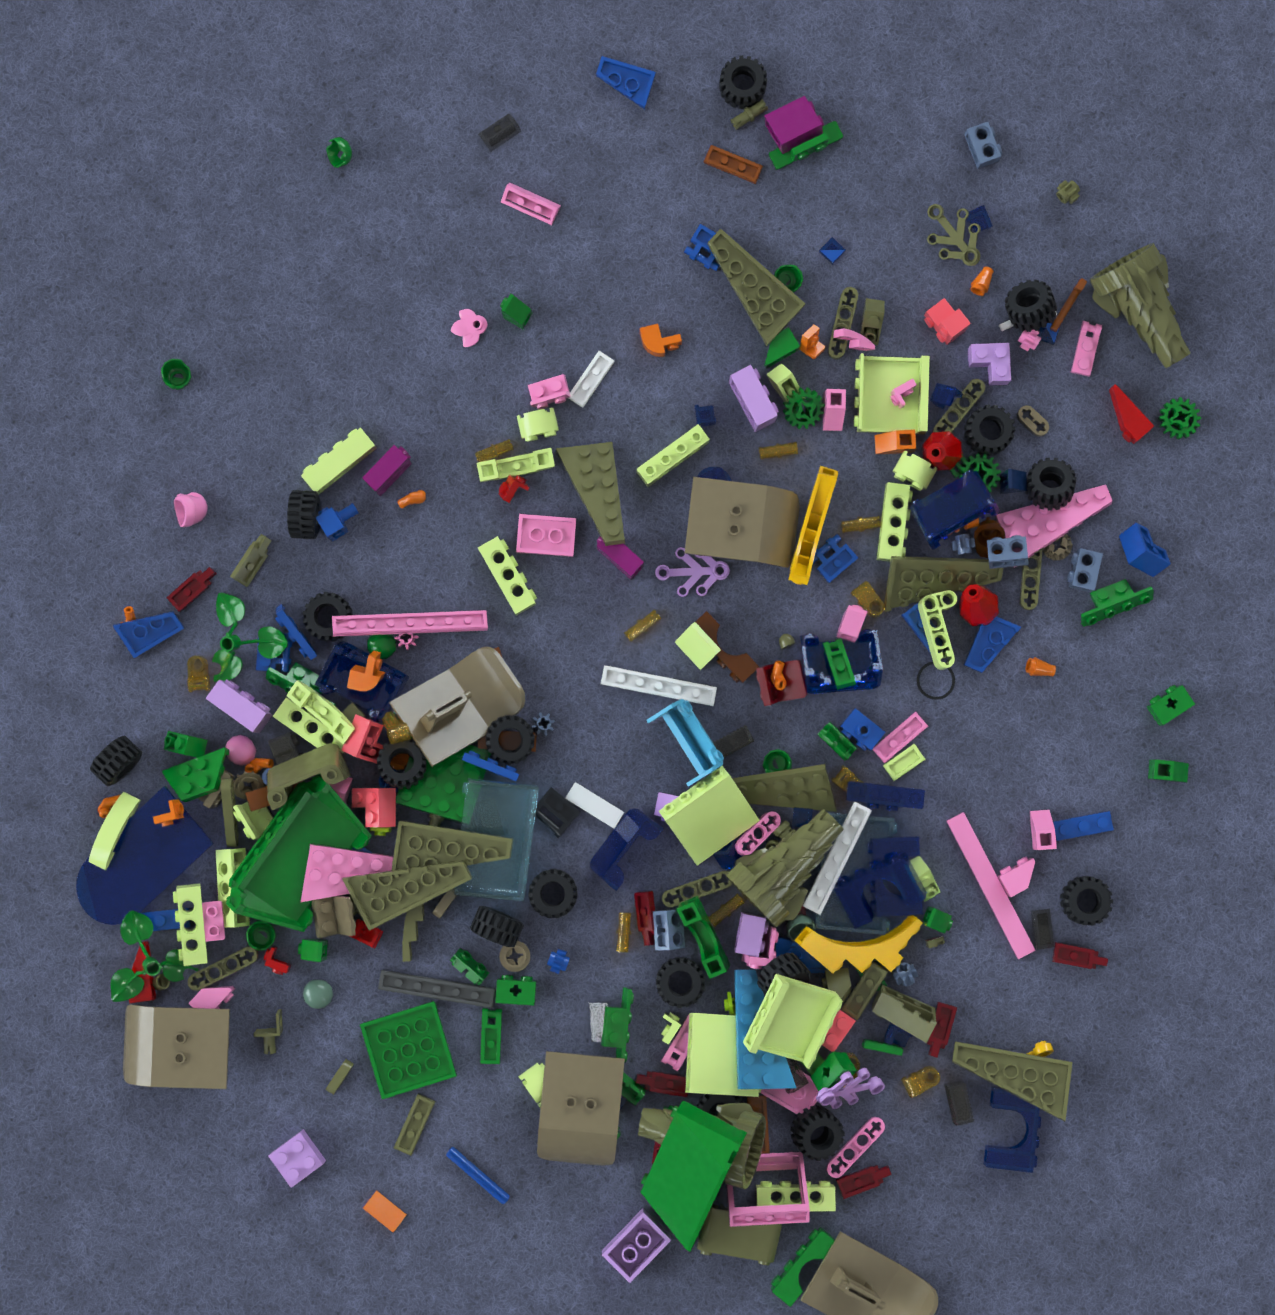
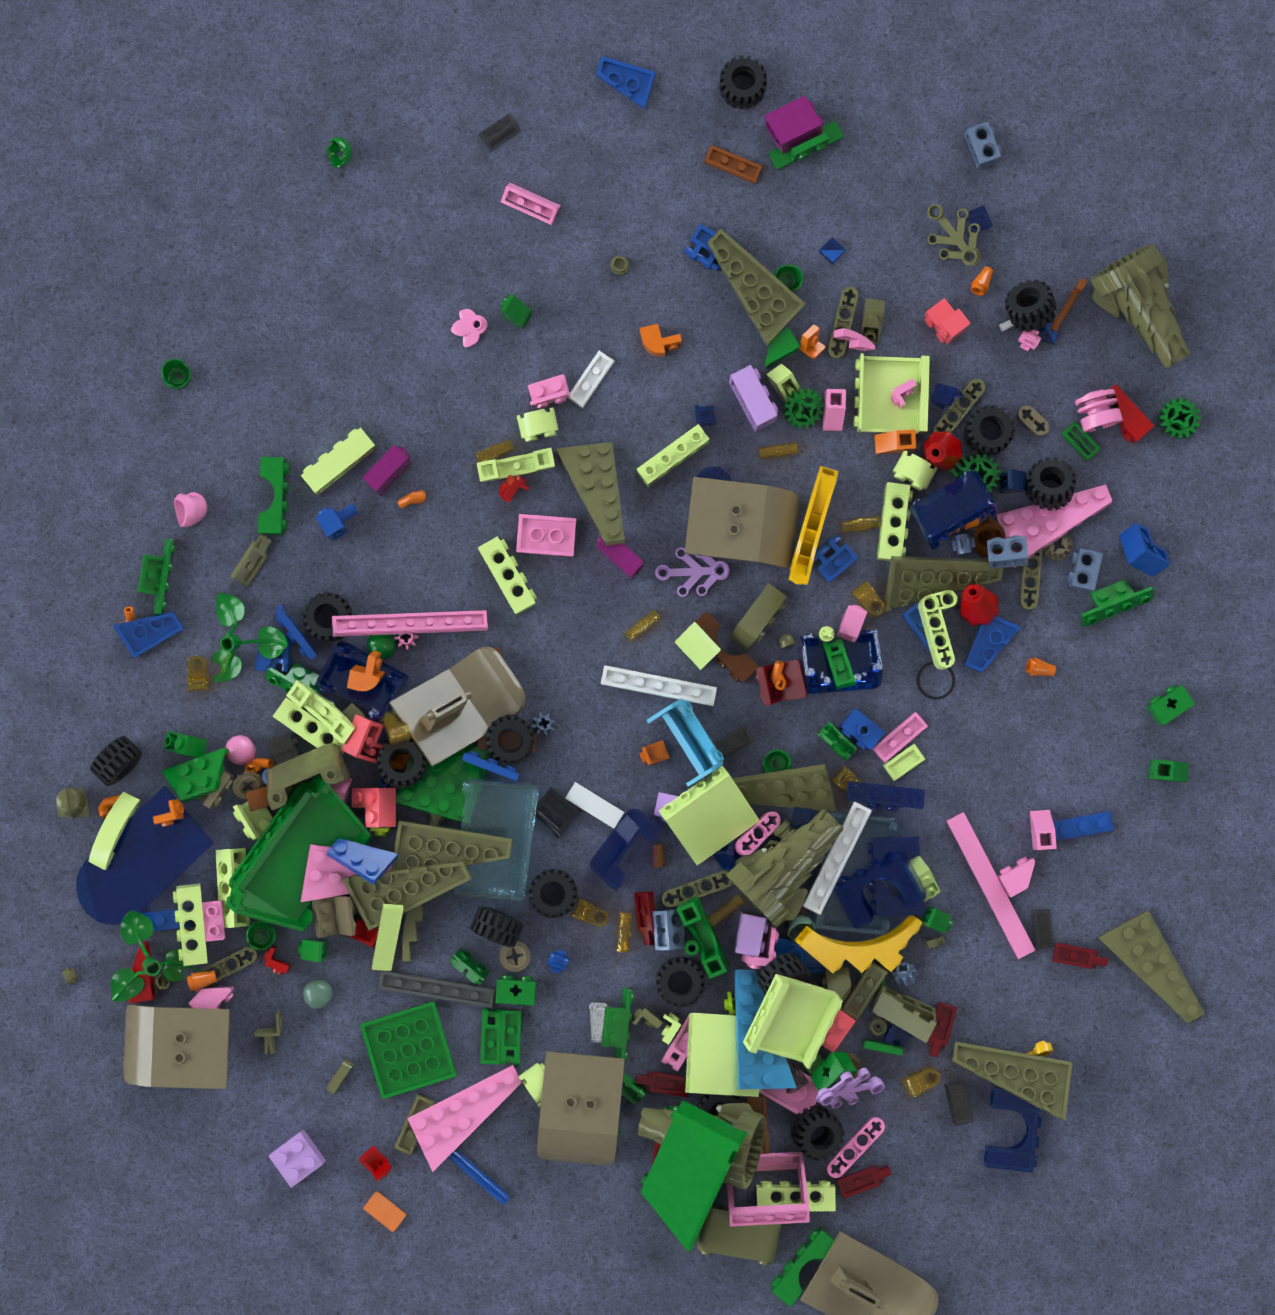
dark red hinge [167,567,217,612] -> none
lavender brick [206,679,272,733] -> none
olive beam [221,778,239,847] -> none
black tyre [287,490,321,539] -> none
dark tan beam [432,886,461,919] -> none
lavender brick [602,1208,671,1283] -> none
olive pin [730,99,768,130] -> none
lavender brick [968,343,1011,385] -> none
olive gear [1056,180,1080,204] -> none
black tyre [1060,876,1113,926] -> none
bright pink plate [1071,321,1102,377] -> none
none -> olive piece [56,787,89,819]
none -> olive plate [62,967,78,985]
none -> green bracket [137,539,175,615]
none -> orange cone [187,970,217,992]
none -> green arch [258,457,290,536]
none -> wing [327,838,398,885]
none -> red bracket [359,1145,392,1181]
none -> yellowish green tile [372,904,403,971]
none -> bright pink wing [407,1065,522,1172]
none -> green plate [500,1010,522,1065]
none -> clear yellow piece [571,898,610,927]
none -> olive plate [610,256,629,275]
none -> olive bracket [632,1006,663,1029]
none -> orange bracket [639,740,670,766]
none -> dark orange pin [650,844,666,868]
none -> green pin [684,940,700,956]
none -> olive wedge [729,583,787,651]
none -> yellowish green axle [819,626,834,642]
none -> olive plate [868,1017,888,1036]
none -> green tile [1061,421,1101,462]
none -> bright pink wheel [1075,389,1123,433]
none -> olive wing [1097,910,1205,1023]

